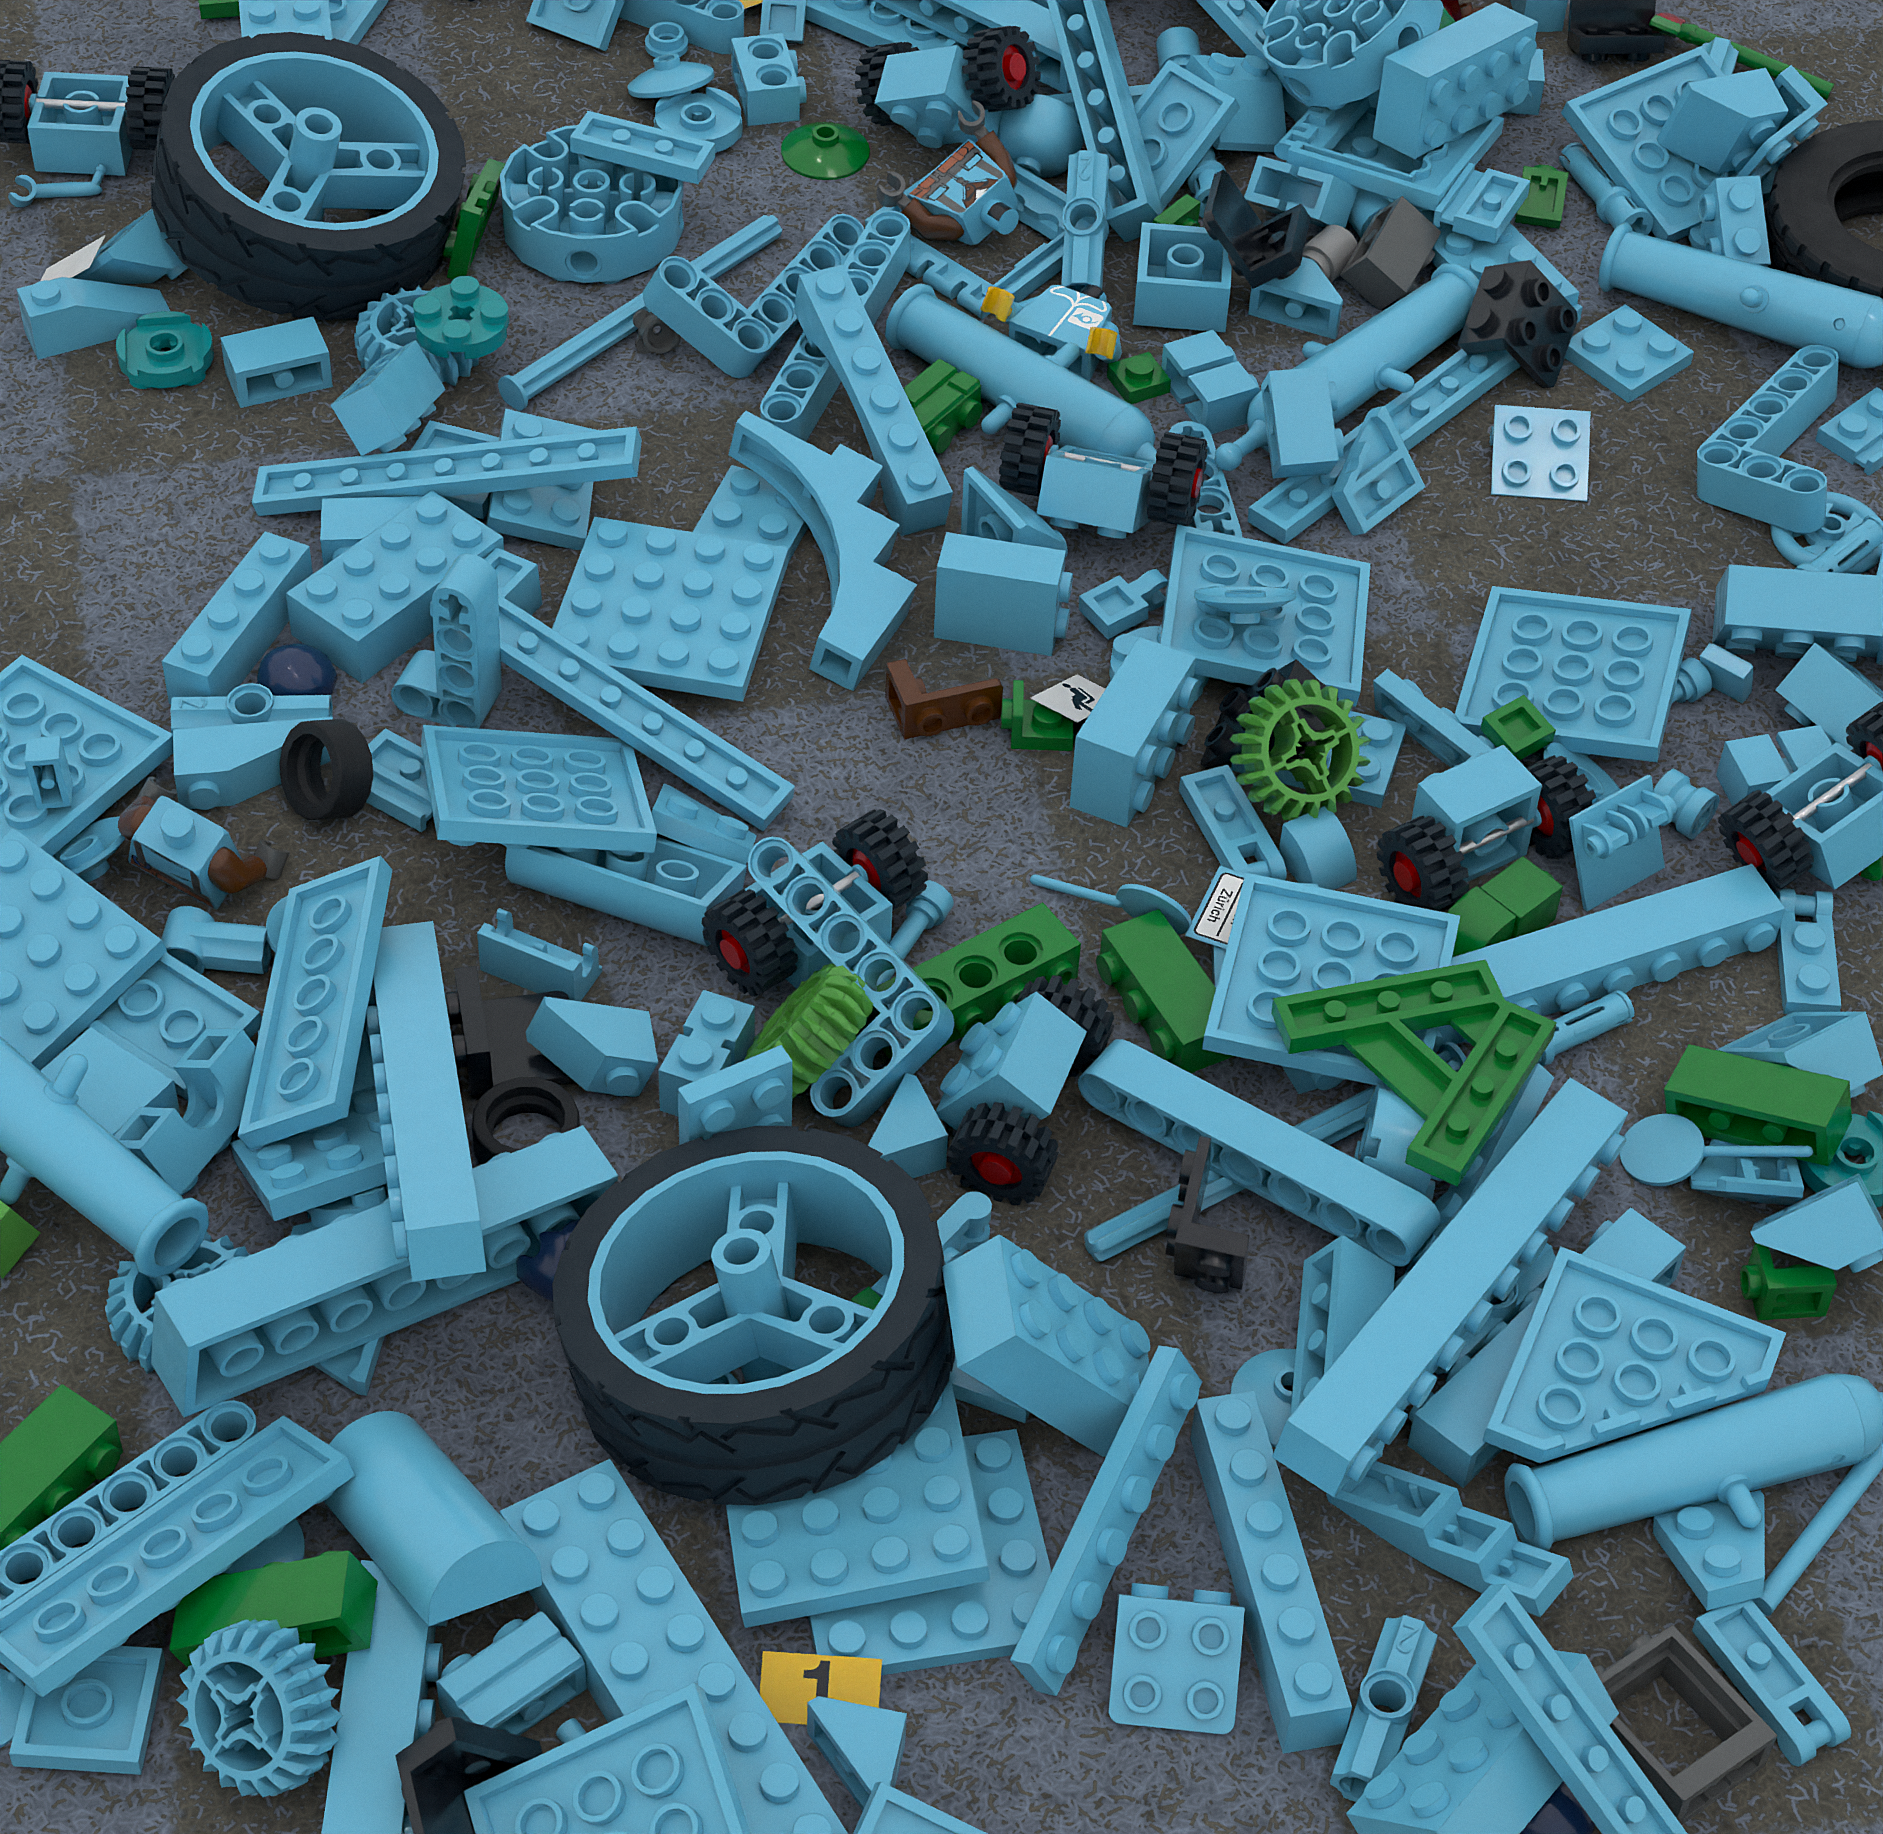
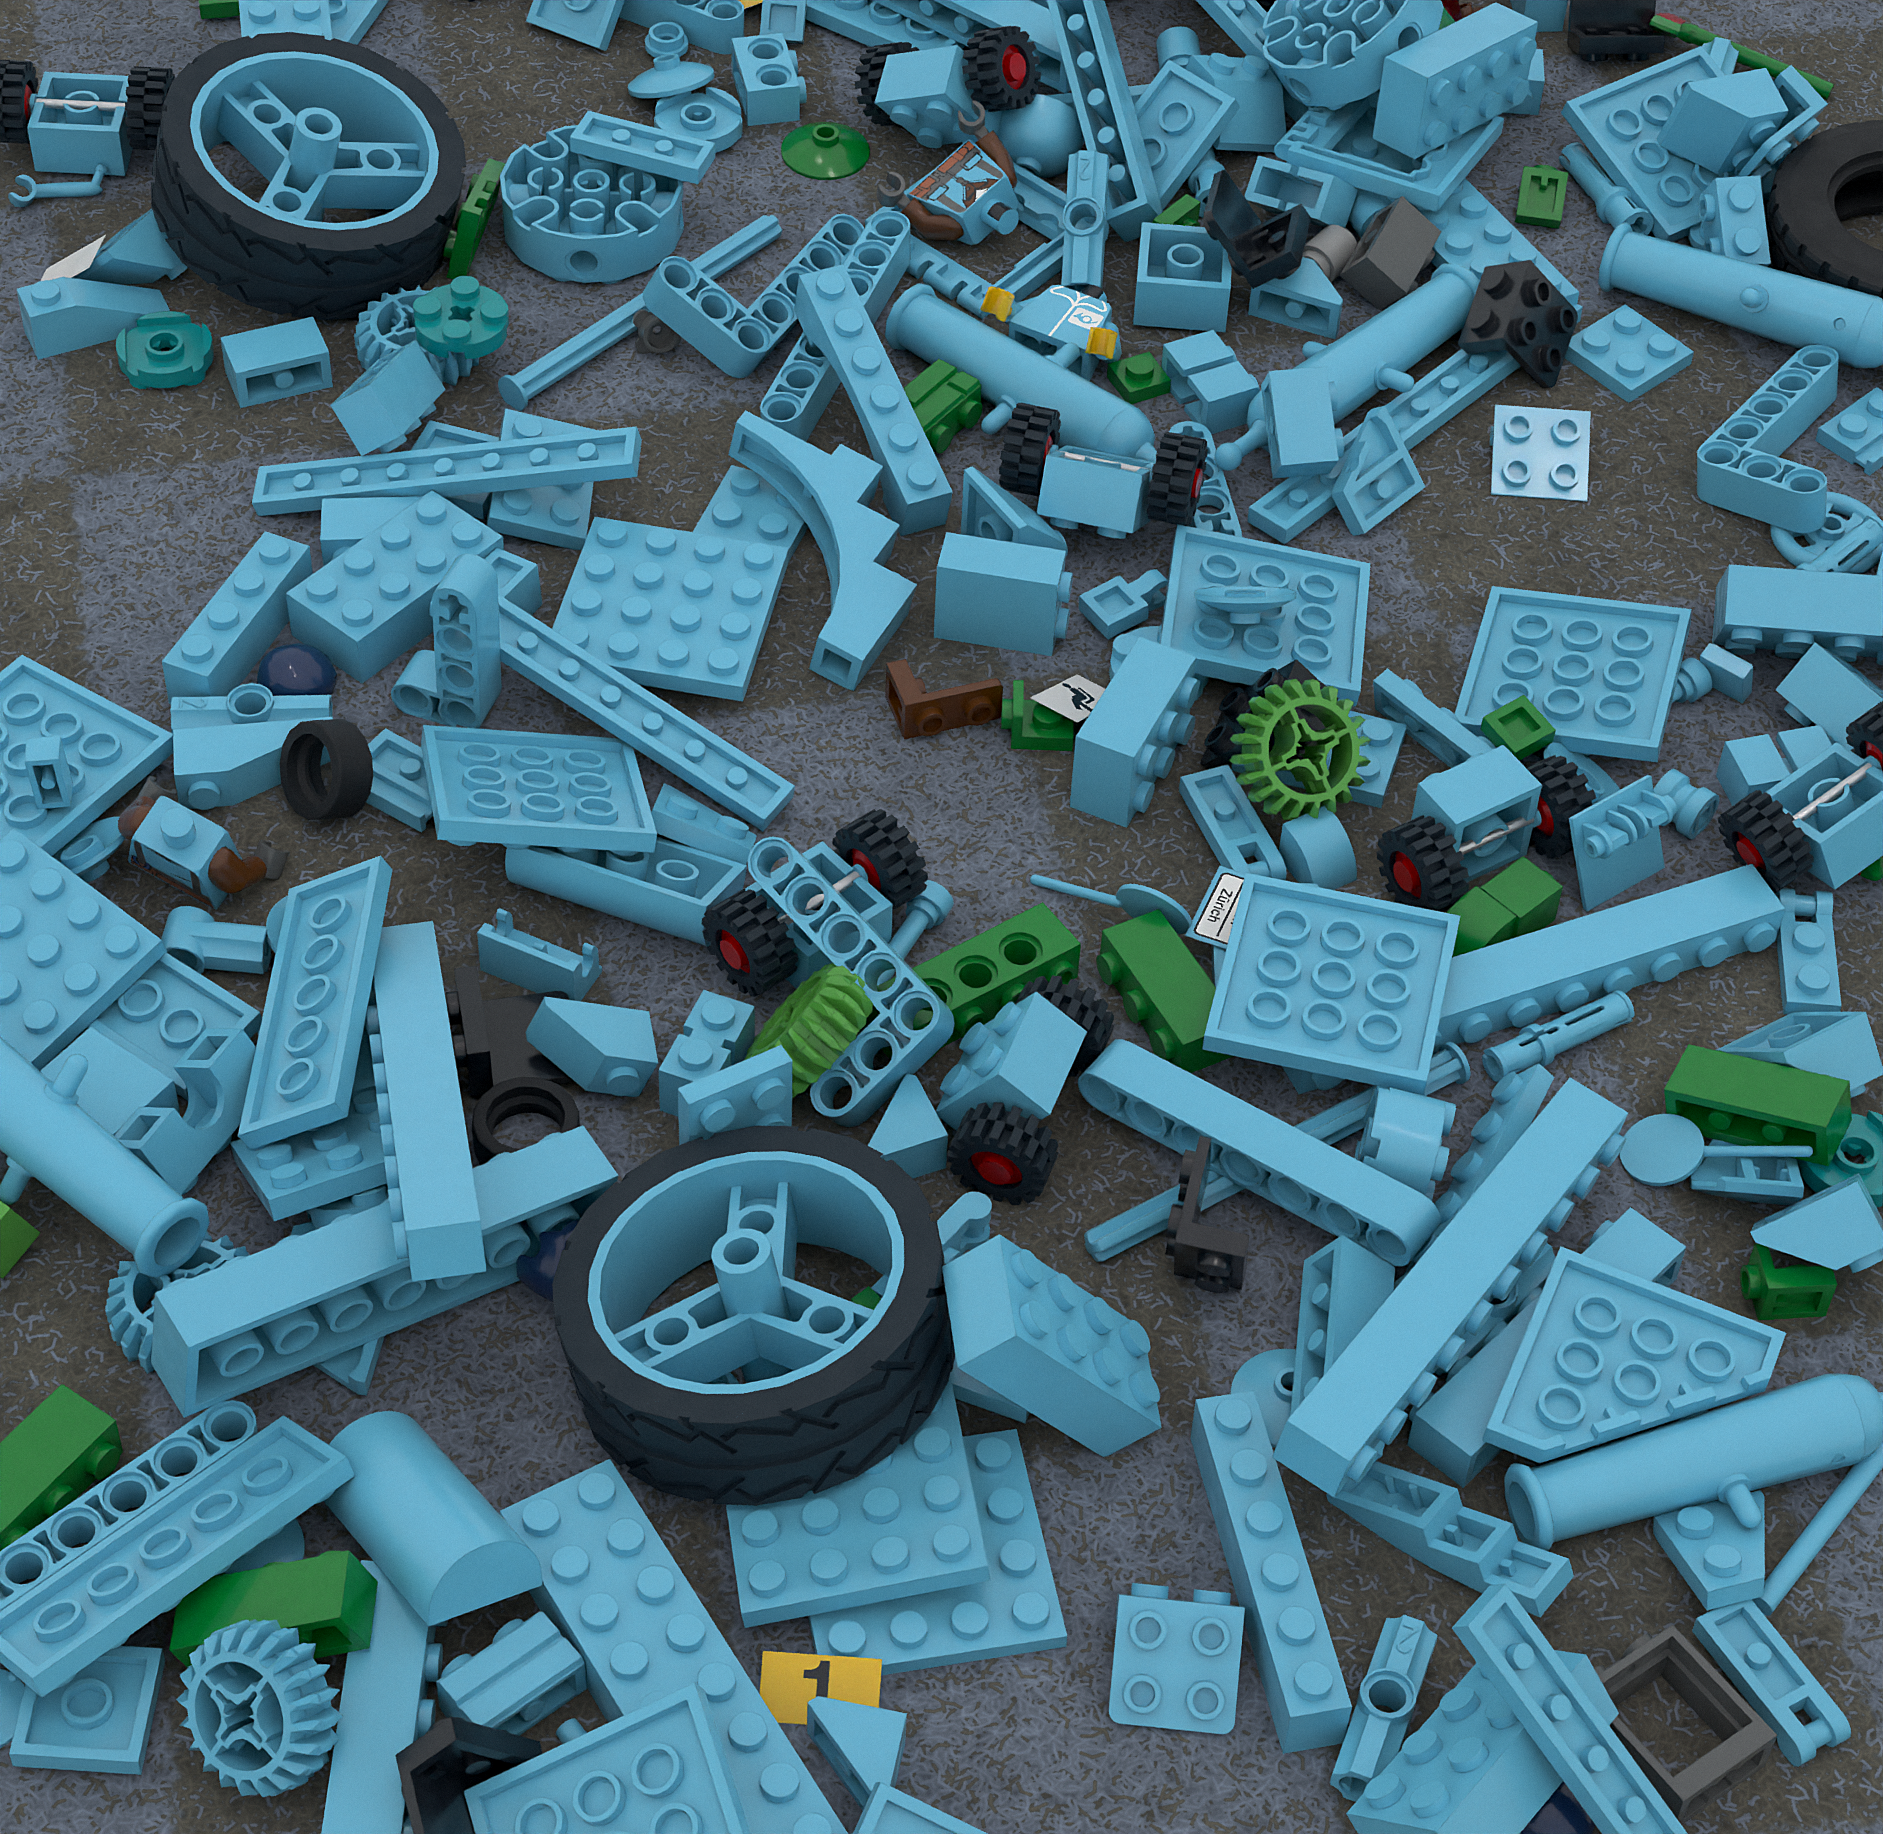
medium azure plate [1010,1345,1202,1696] -> none
green plate [1271,959,1557,1187] -> none
medium azure plate [1433,163,1530,244] -> none

